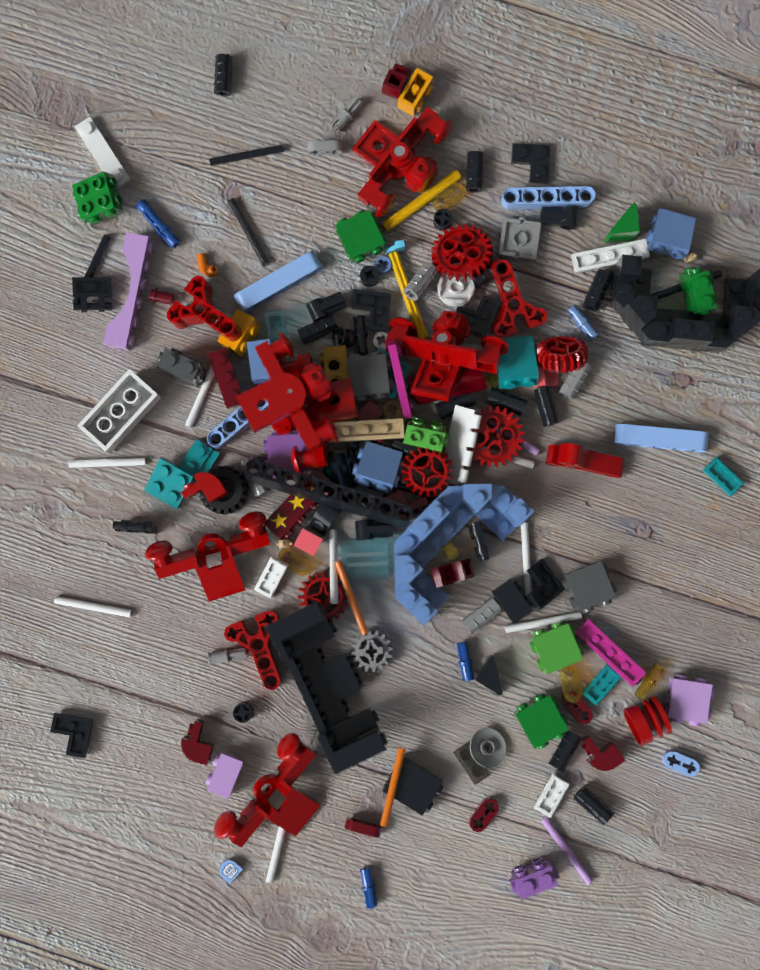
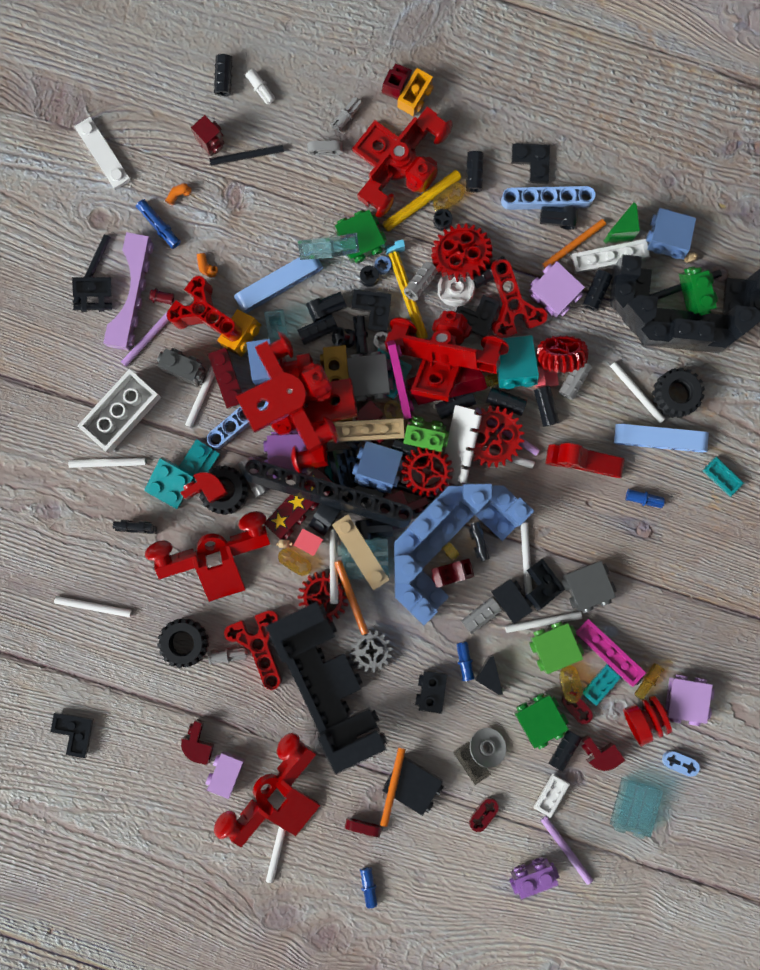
green brick [72,171,123,225] -> none
tile [219,859,243,884] -> none
black bar [228,198,270,267] -> none
black wheel [233,702,254,723] -> none
white plate [254,556,289,599] -> none
light grey plate [498,217,541,261] -> none
medium blue pin [567,304,600,341] -> none
black axle [573,786,614,825] -> none
none -> lavender bar [121,311,169,367]
none -> black tyre [157,618,209,668]
none -> orange arm [165,183,192,206]
none -> dark red brick [191,115,225,156]
none -> white axle [245,69,275,104]
none -> clear light blue brick [298,233,359,260]
none -> tan plate [332,515,389,590]
none -> black brick [415,670,447,714]
none -> lavender brick [529,262,585,318]
none -> orange bar [542,219,606,268]
none -> white bar [610,361,666,423]
none -> clear light blue brick [610,778,663,839]
none -> blue axle [625,488,665,508]
none -> black tyre [652,367,705,418]

